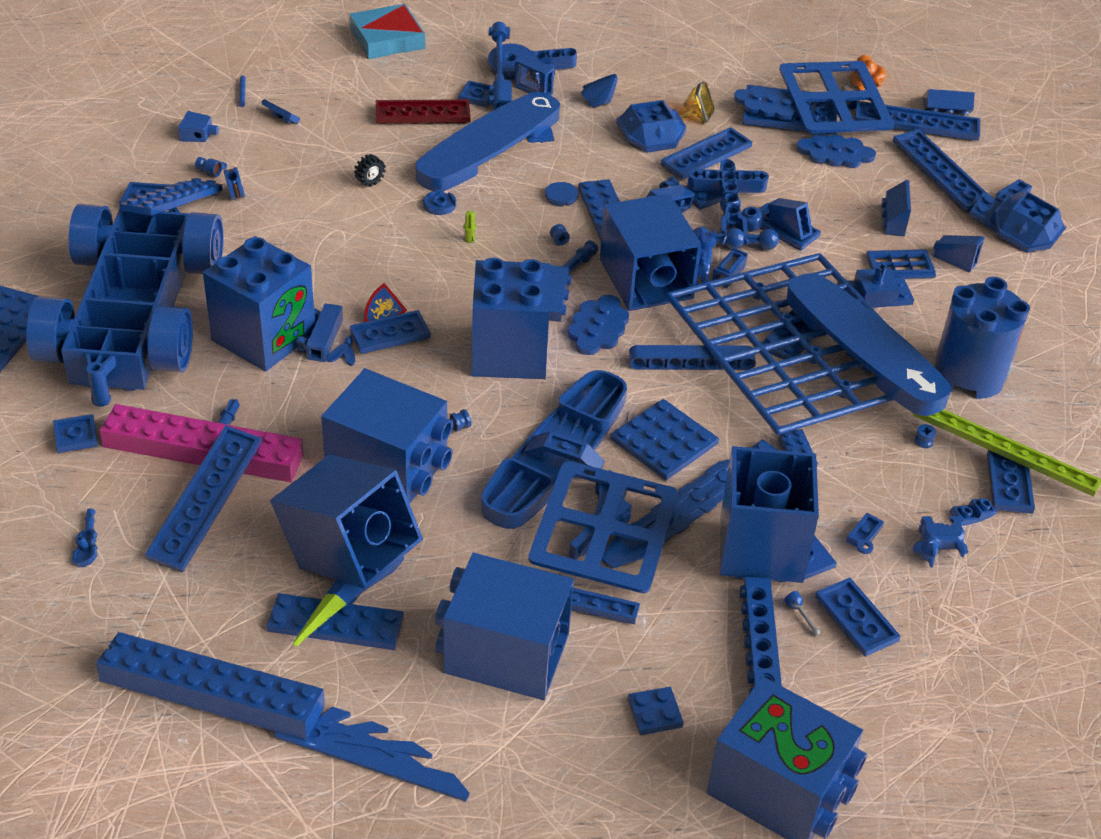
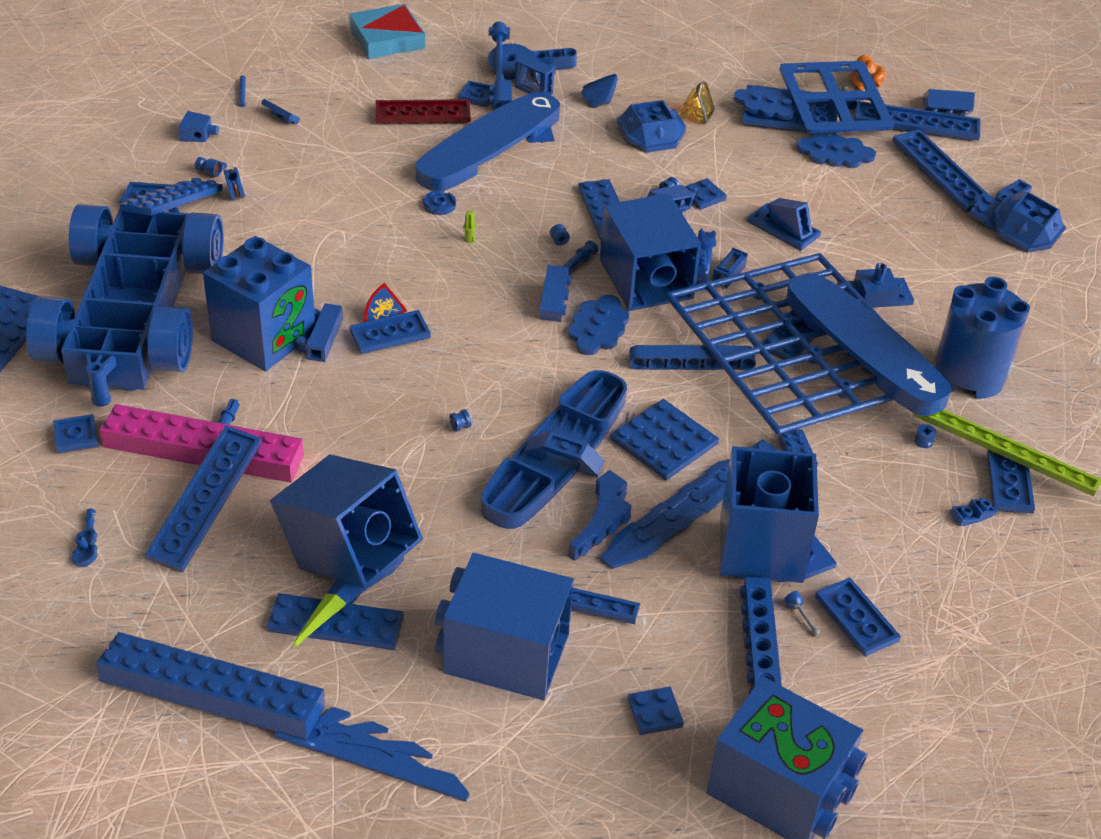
blue brick [321,368,453,504] -> none
blue piece [327,335,356,366] -> none
black wheel [354,154,386,187] -> none
blue brick [471,258,550,379] -> none
blue window [528,461,678,593] -> none
blue tile [545,182,578,206] -> none
blue plate [661,127,752,180] -> none
blue piece [687,159,779,250] -> none
blue head [741,207,762,232] -> none
blue hinge [846,513,884,554] -> none
blue piece [866,249,936,279] -> none
blue slope [881,180,911,237] -> none
blue animal [913,516,969,568] -> none
blue slope [933,235,985,272] -> none

